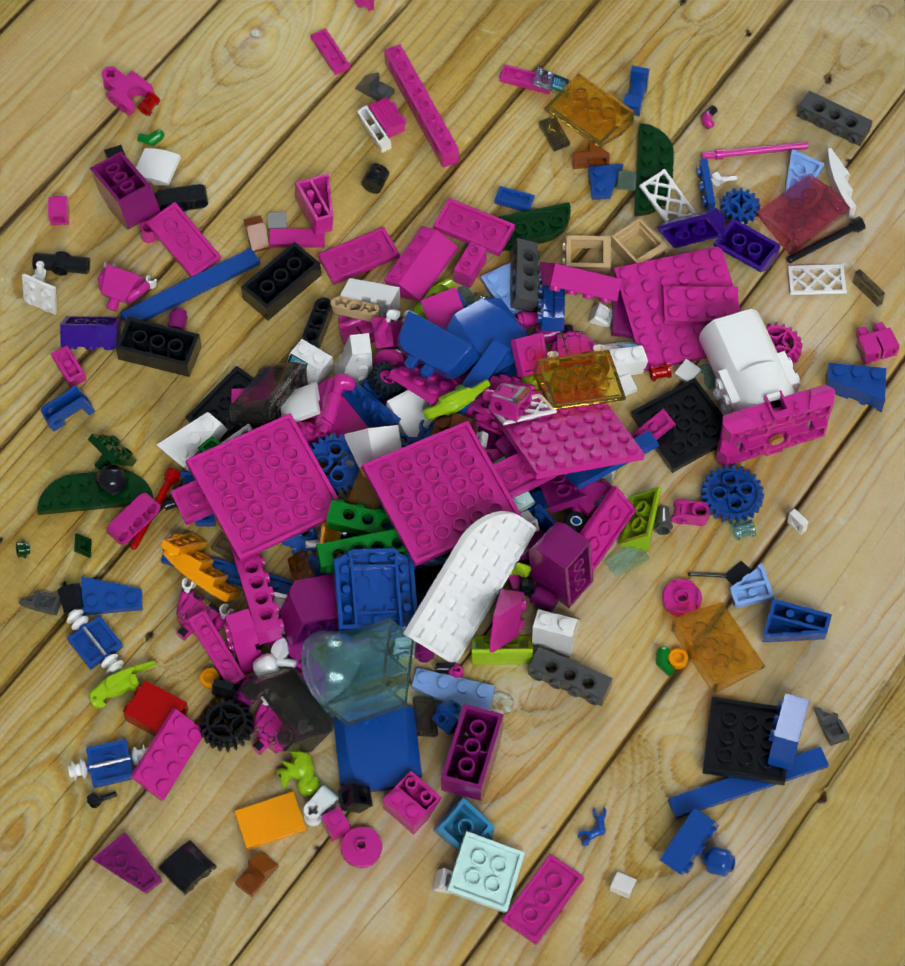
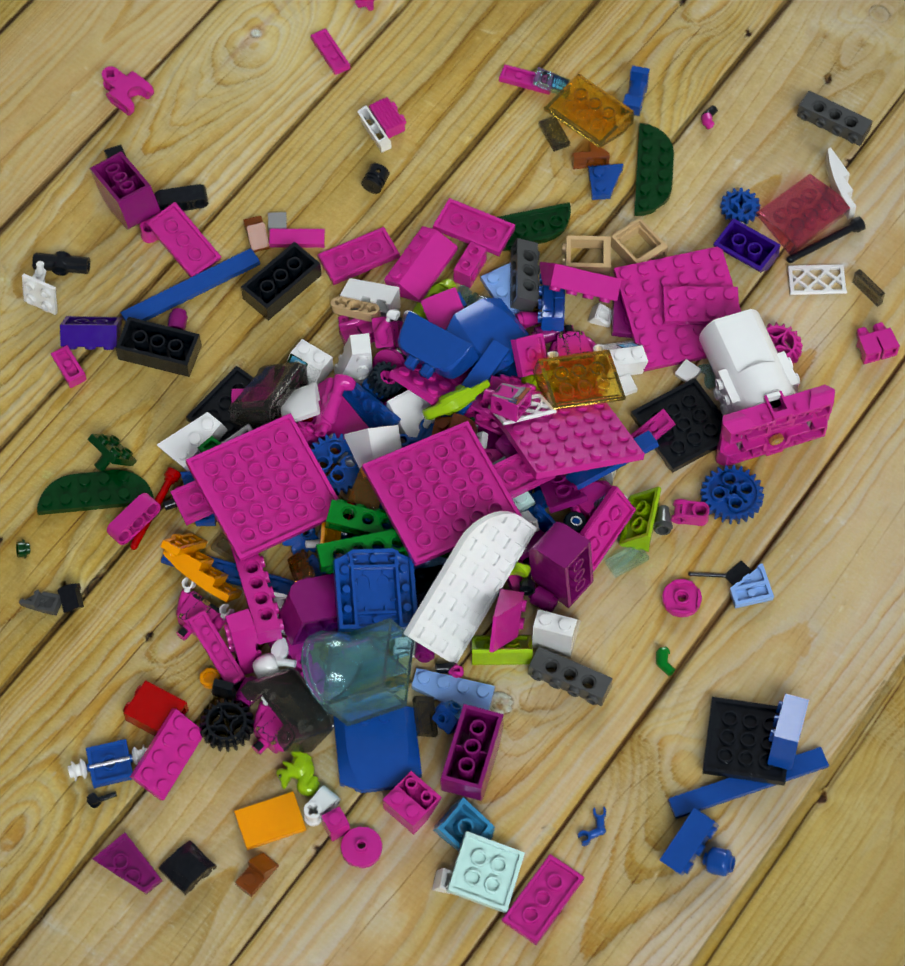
blue piece [41,385,96,431] -> none
dark pink brick [48,196,69,225] -> none
blue plate [66,609,124,675] -> none
dark green slope [74,533,92,558] -> none
blue wing [82,577,143,615] -> none
lime animal [89,661,156,709] -> none
black hair [96,465,128,496] -> none
dark pink torso [97,262,157,312] -> none
white slope [136,148,181,186] -> none
red bush [137,92,160,116] -> none
green arm [137,130,165,146] -> none
dark pink wedge [295,173,333,236] -> none
black beam [303,297,333,349] -> none
black brick [338,783,373,813] -> none
dark grey slope [355,72,395,101] -> none
dark pink brick [384,44,459,168] -> none
blue plate [495,186,535,212] -> none
white slope [610,872,637,899] -> none
dark green plate [617,171,637,190] -> none
white window [639,169,696,222] -> none
red bush [649,362,672,382] -> none
dark purple slope [657,208,725,249] -> none
light orange tile [668,648,688,669] -> none
clear yellow slope [672,602,765,694] -> none
blue plate [696,158,715,210] -> none
dark pink bar [701,142,808,160] -> none
white hand [711,172,737,186] -> none
clear light blue bush [732,519,756,541] -> none
blue wedge [762,599,832,642] -> none
light blue wing [784,149,824,207] -> none
white tile [787,509,809,535] -> none
dark grey slope [815,707,849,746] -> none
blue wedge [826,363,886,412] -> none

